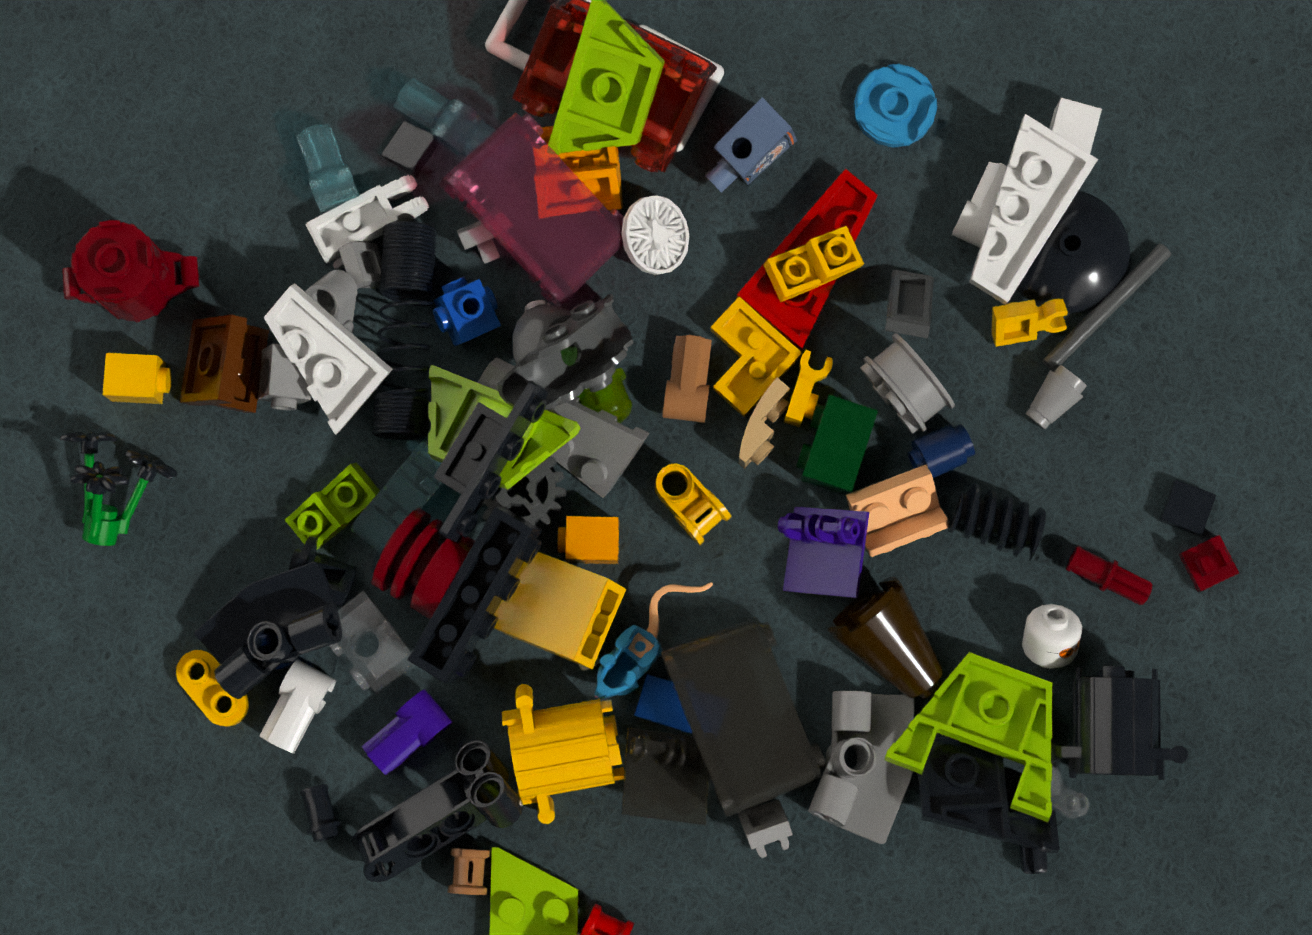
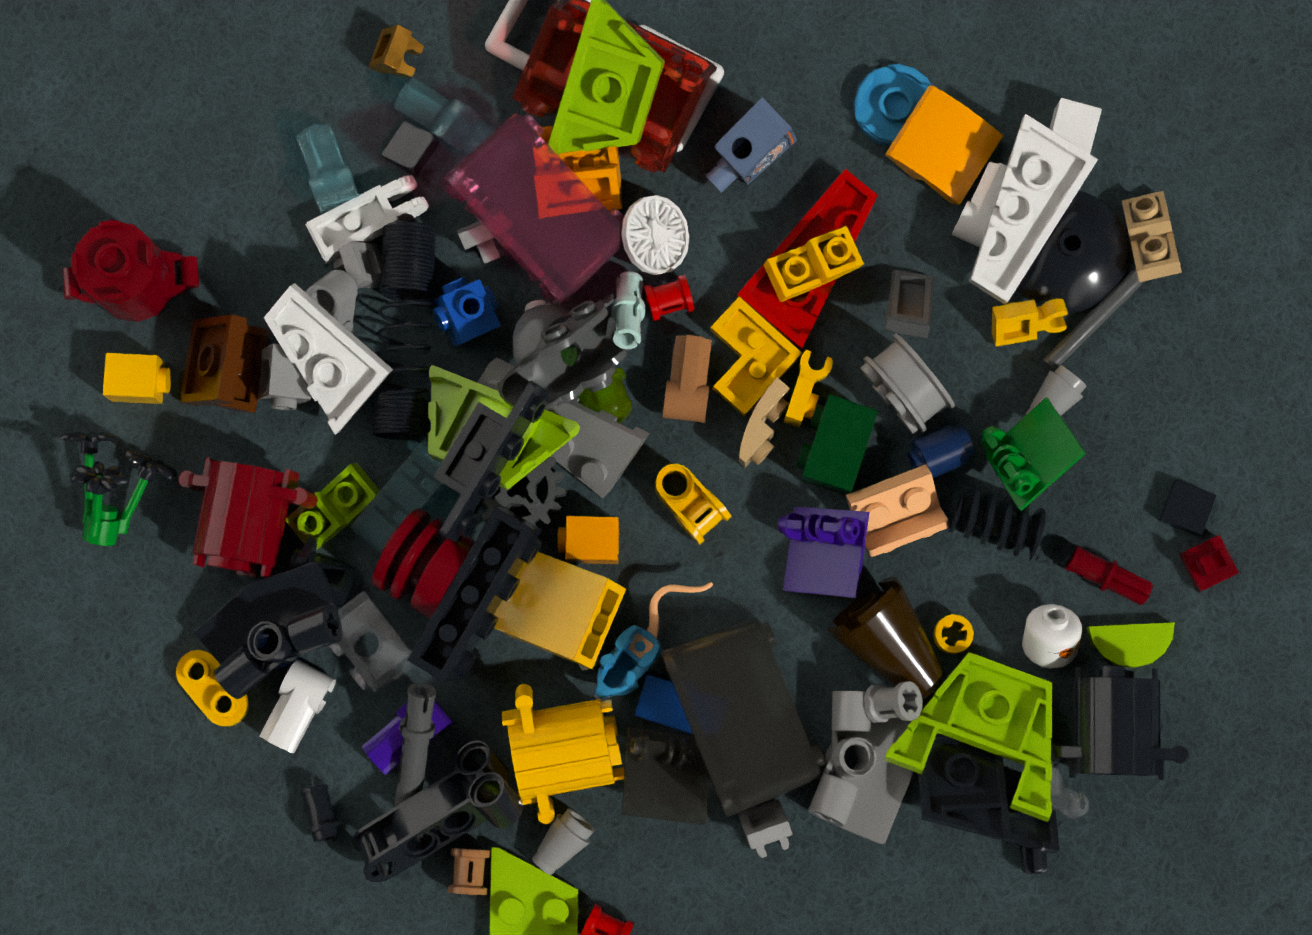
none -> dark red container [179,457,318,578]
none -> pearl gold tile [368,25,424,78]
none -> dark grey pin [394,683,436,806]
none -> light grey cone [532,808,594,875]
none -> light aqua pin [611,271,645,349]
none -> red bush [644,274,694,321]
none -> light grey bush [864,681,923,723]
none -> light orange slope [885,85,1003,205]
none -> yellow bush [933,614,974,654]
none -> green hinge [981,397,1086,511]
none -> lime tile [1086,622,1175,668]
none -> tan slope [1122,191,1182,282]

